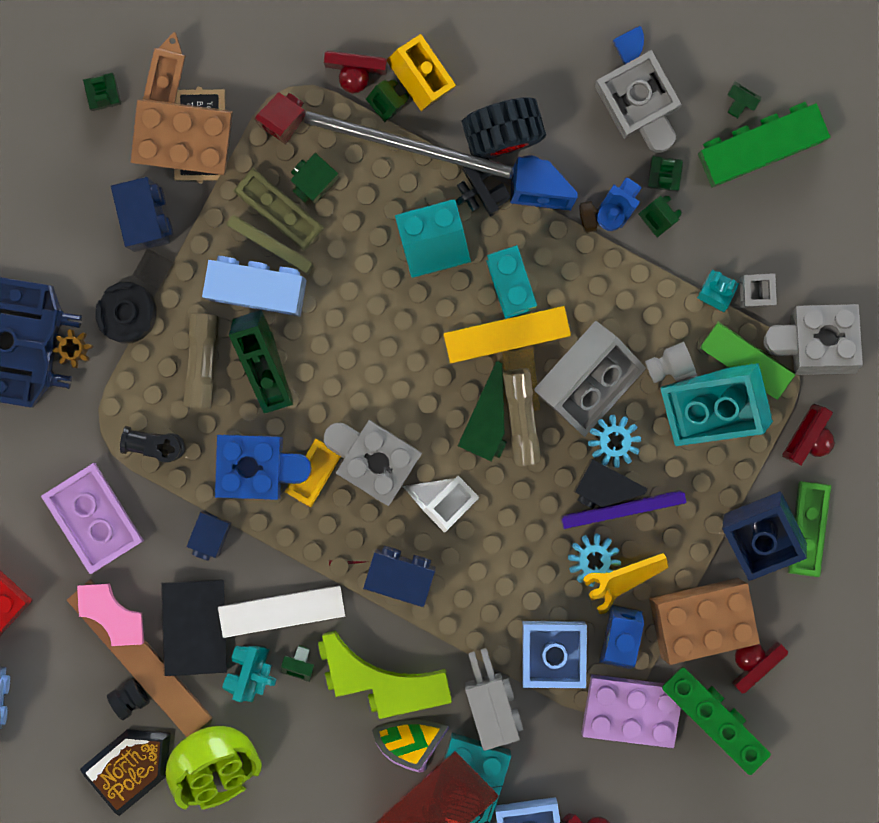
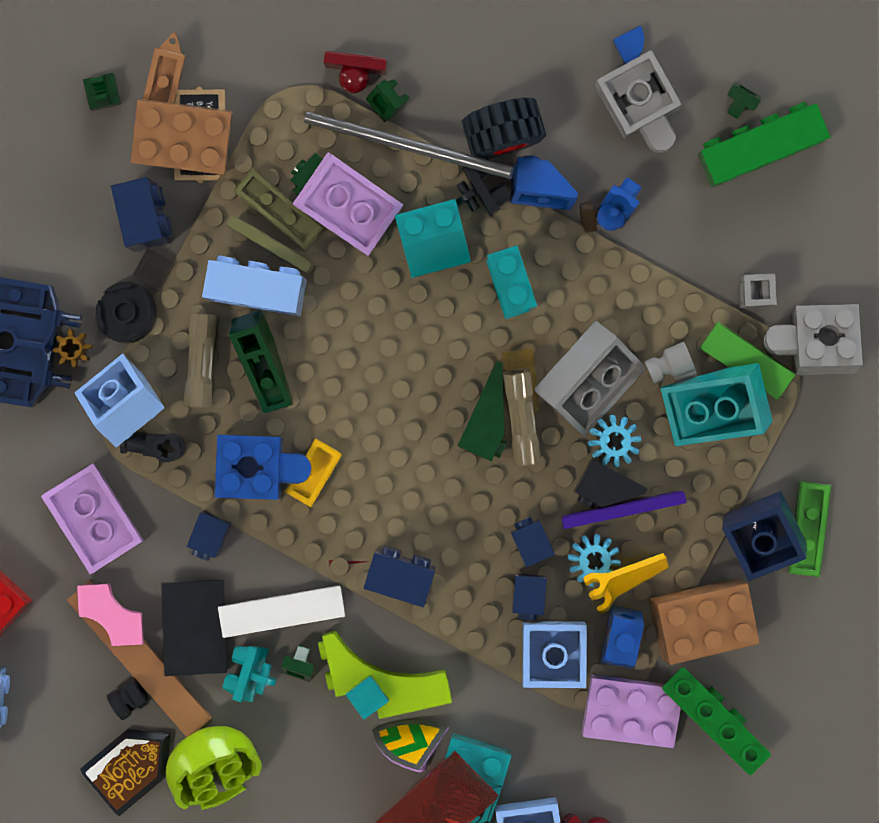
dark red slope [254,92,306,145] -> none
light grey brick [324,420,422,507] -> none
yellow brick [387,34,456,111] -> none
white slope [402,476,479,533] -> none
yellow tile [443,306,571,364] -> none
light grey brick [465,648,523,751] -> none
dark green tile [638,195,682,238] -> none
dark green tile [647,156,683,192] -> none
teal tile [697,269,739,312] -> none
dark red tile [732,642,788,694] -> none
dark red tile [782,404,835,466] -> none
none -> light blue brick [74,353,165,447]
none -> lavender plate [293,152,403,256]
none -> teal tile [345,675,389,720]
none -> dark blue brick [510,516,555,567]
none -> dark blue brick [512,573,547,620]

